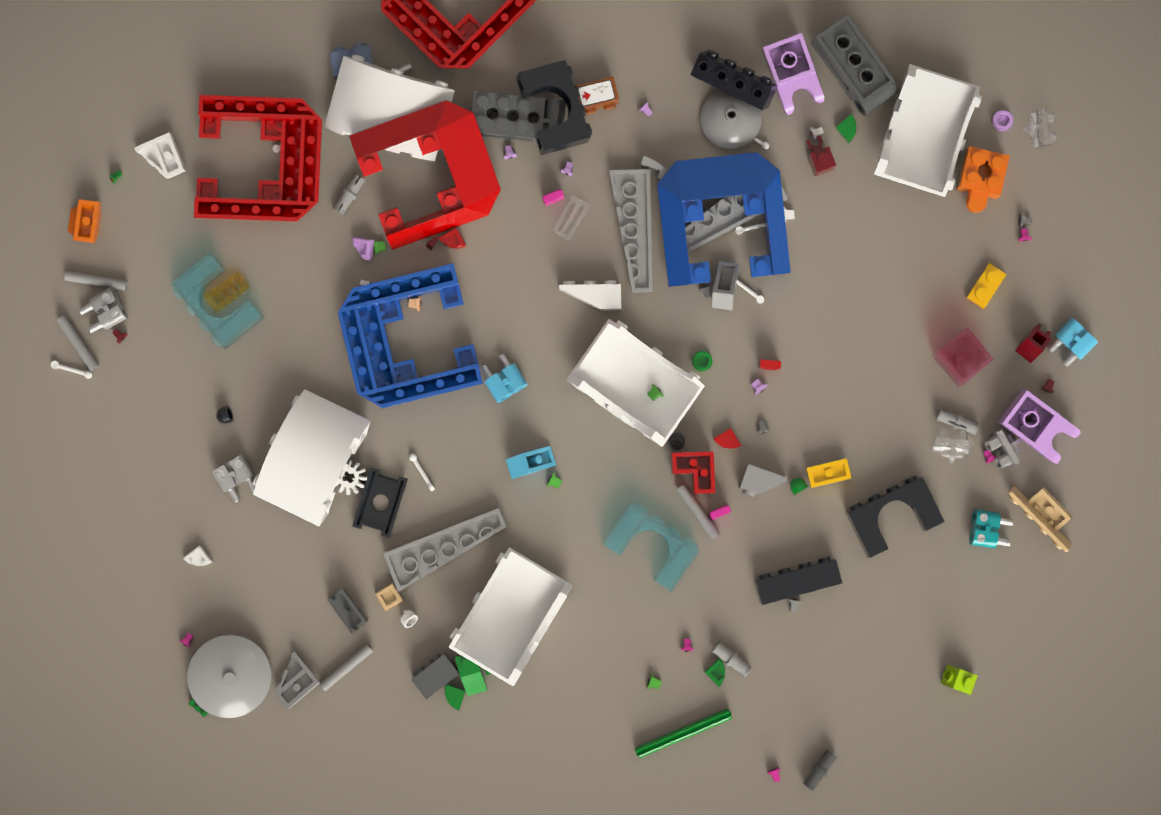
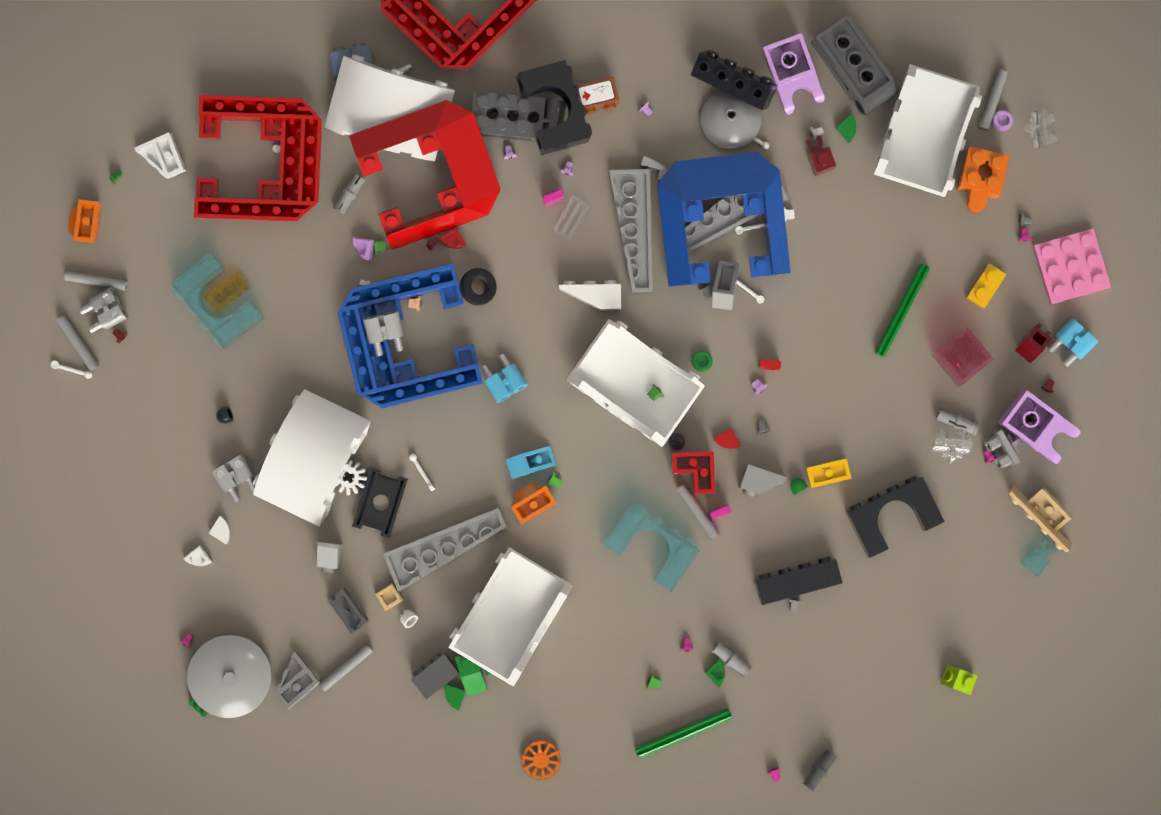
teal piece [969,509,1013,548] -> none
none -> white tile [209,516,230,544]
none -> slope [317,542,343,573]
none -> light grey piece [363,311,404,356]
none -> black tyre [460,268,497,305]
none -> orange slope [511,482,556,525]
none -> orange wheel [522,740,561,780]
none -> green axle [875,263,930,357]
none -> light grey piece [979,69,1008,131]
none -> clear light blue plate [1021,538,1058,576]
none -> bright pink plate [1033,229,1111,305]

